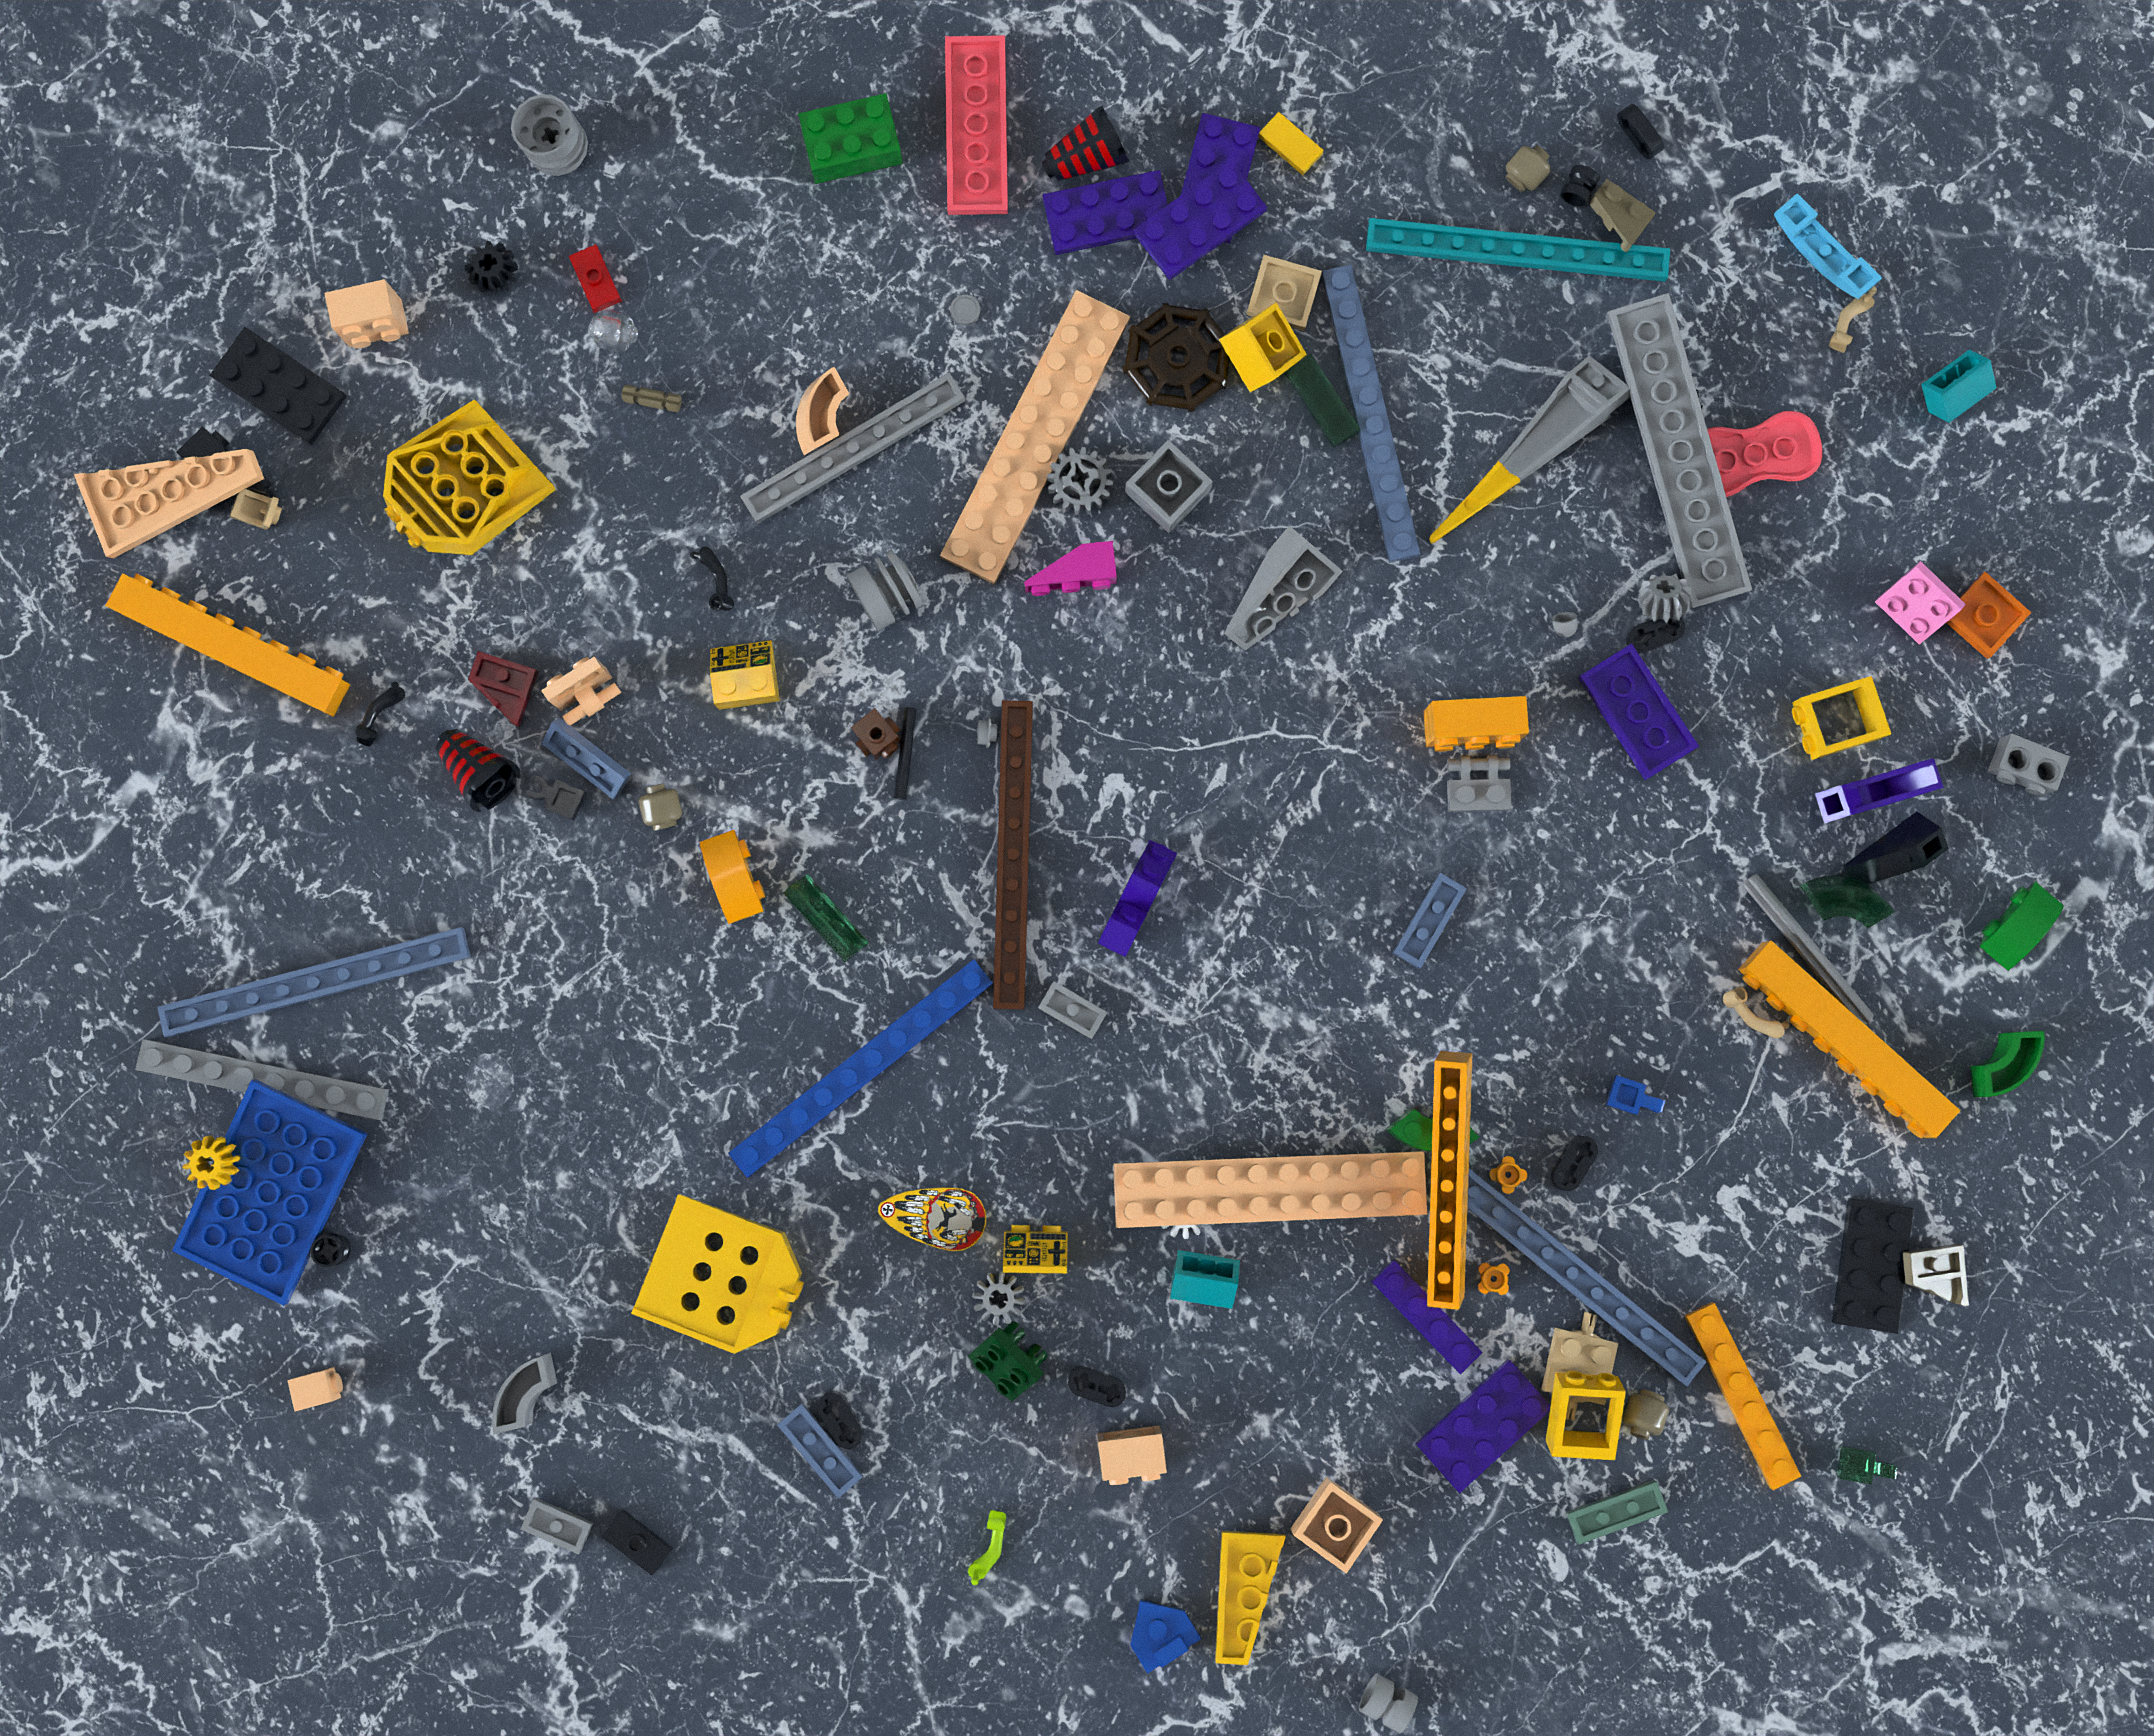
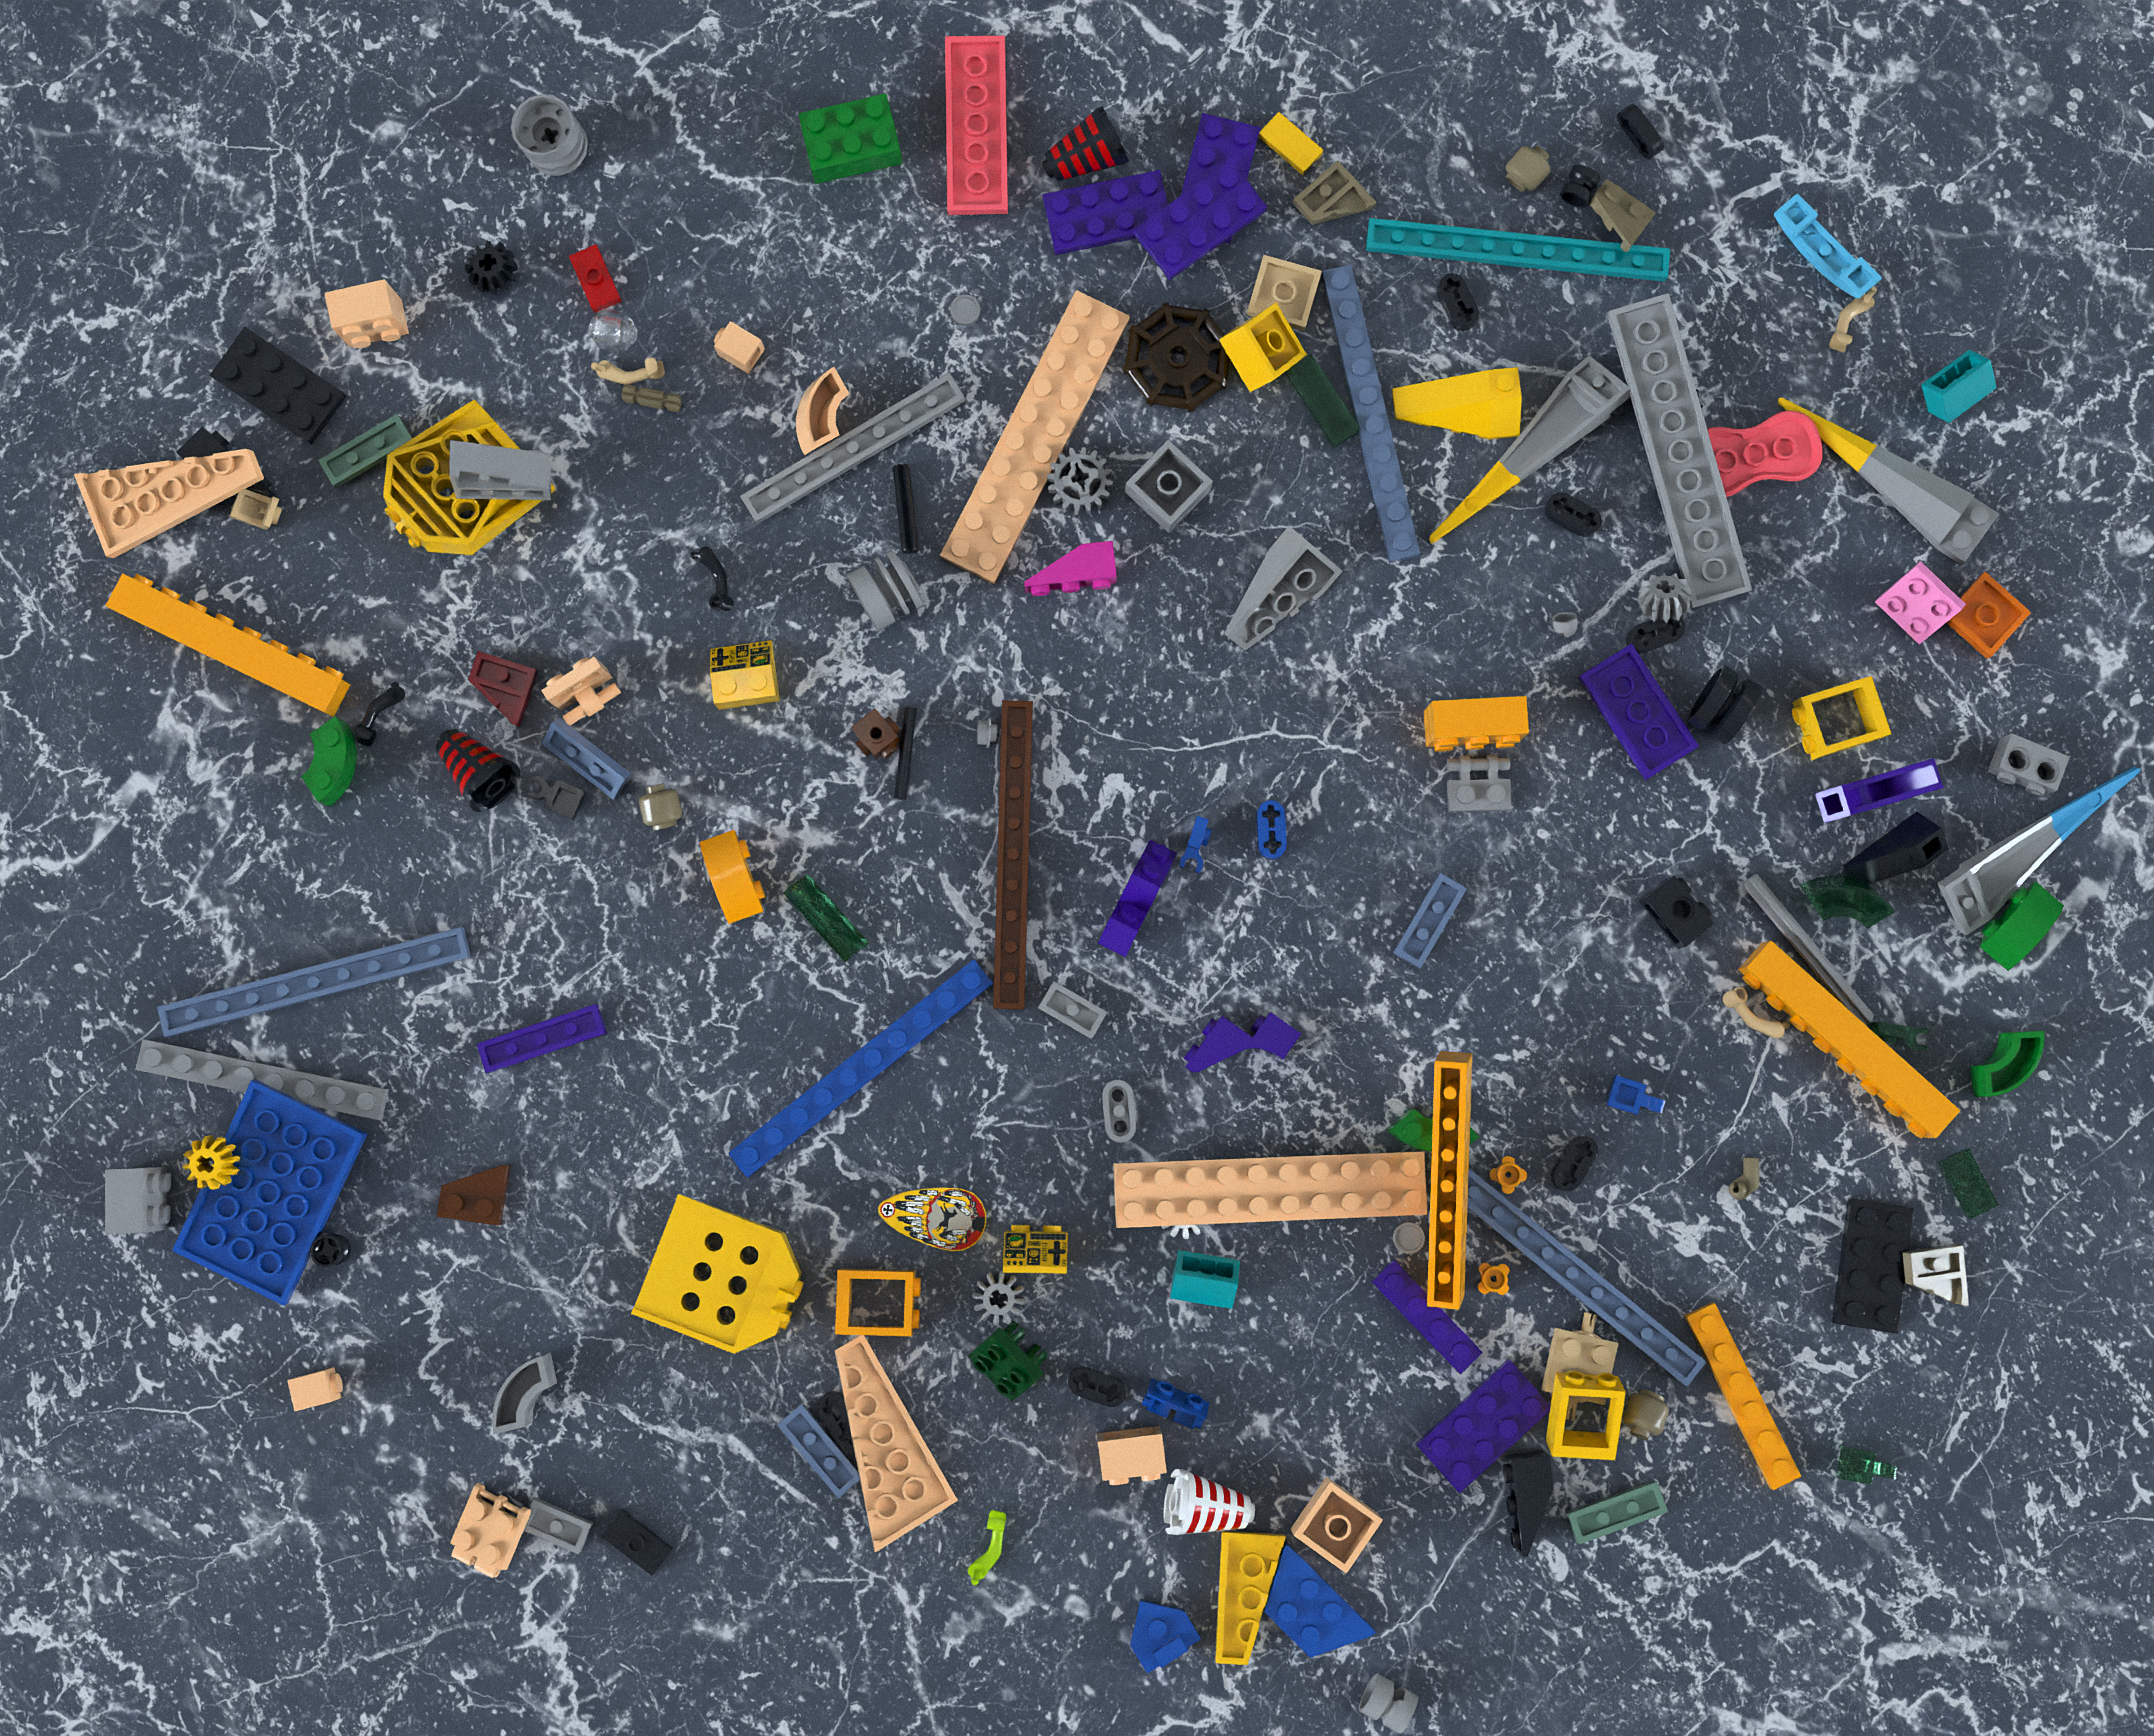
none -> light grey brick [105,1167,171,1234]
none -> green brick [301,716,357,807]
none -> sand green plate [318,414,413,489]
none -> reddish brown wing [436,1164,511,1226]
none -> light grey wedge [449,440,551,500]
none -> light nougat plate [450,1483,531,1578]
none -> dark purple plate [477,1004,607,1074]
none -> tan piece [591,357,665,385]
none -> light nougat brick [714,321,765,374]
none -> light orange window [835,1268,921,1336]
none -> light nougat wing [835,1335,958,1552]
none -> black axle [893,464,918,554]
none -> light grey plate [1102,1080,1136,1143]
none -> blue hinge [1141,1378,1210,1429]
none -> white cone [1164,1469,1255,1535]
none -> blue plate [1179,816,1212,874]
none -> dark purple arch [1184,1012,1301,1073]
none -> blue beam [1256,800,1287,860]
none -> blue wing [1263,1542,1376,1658]
none -> dark tan wing [1292,160,1377,225]
none -> yellow wedge [1392,367,1522,440]
none -> light grey piece [1393,1222,1425,1254]
none -> black beam [1437,273,1479,331]
none -> black slope [1503,1451,1554,1557]
none -> black beam [1545,492,1602,537]
none -> black brick [1639,875,1714,949]
none -> black wheel [1687,664,1763,744]
none -> dark tan arm [1729,1158,1760,1200]
none -> light grey plate [1778,398,1999,565]
none -> clear green plate [1869,1022,1930,1051]
none -> light grey plate [1938,767,2141,935]
none -> clear green plate [1938,1148,1999,1219]

